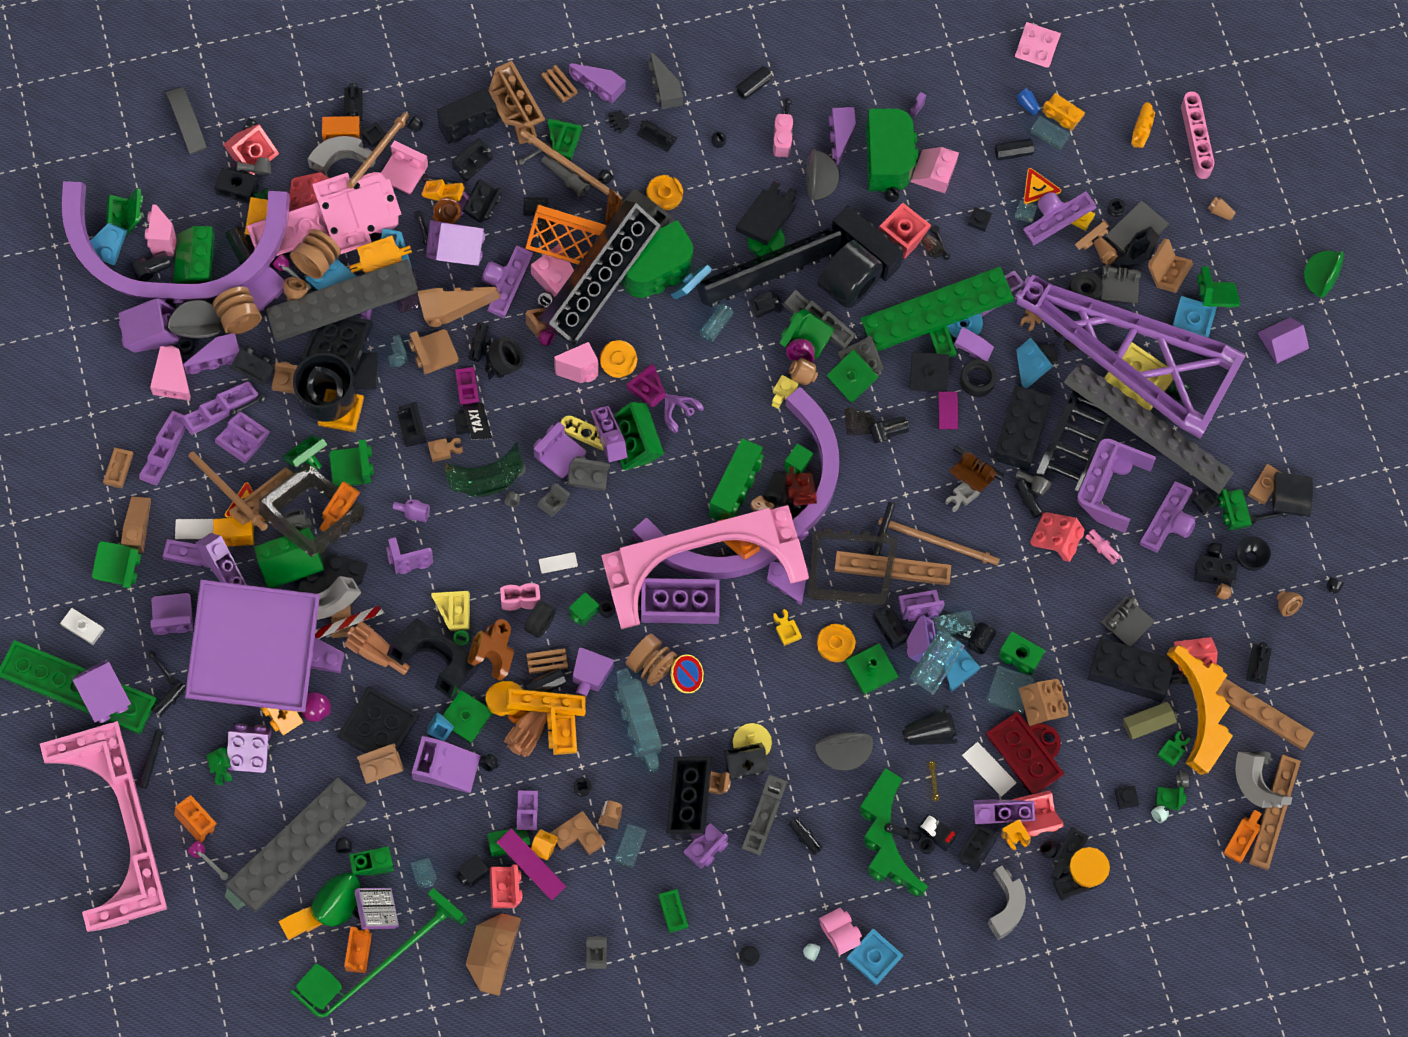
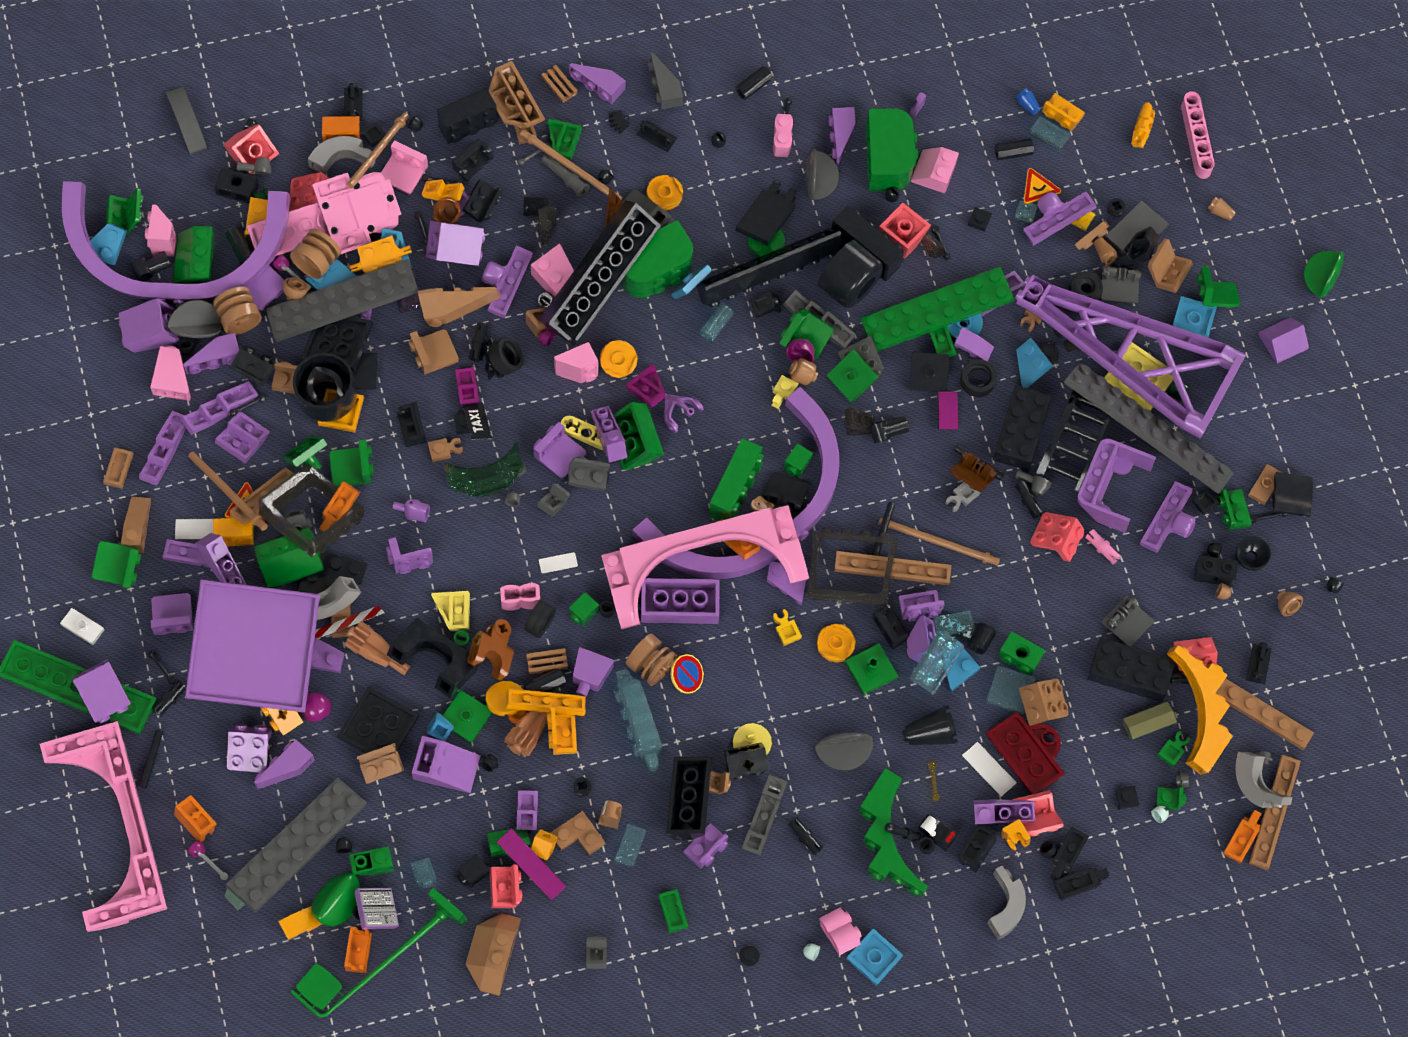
green plate [207,748,232,786] -> none
clear light blue bracket [388,335,408,367] -> none
orange fence [525,205,607,265] -> none
clear red bracket [786,466,817,506] -> none
bright pink bracket [1015,22,1061,68] -> none
light orange tile [1069,847,1110,888] -> none
none -> medium lavender slope [254,740,315,789]

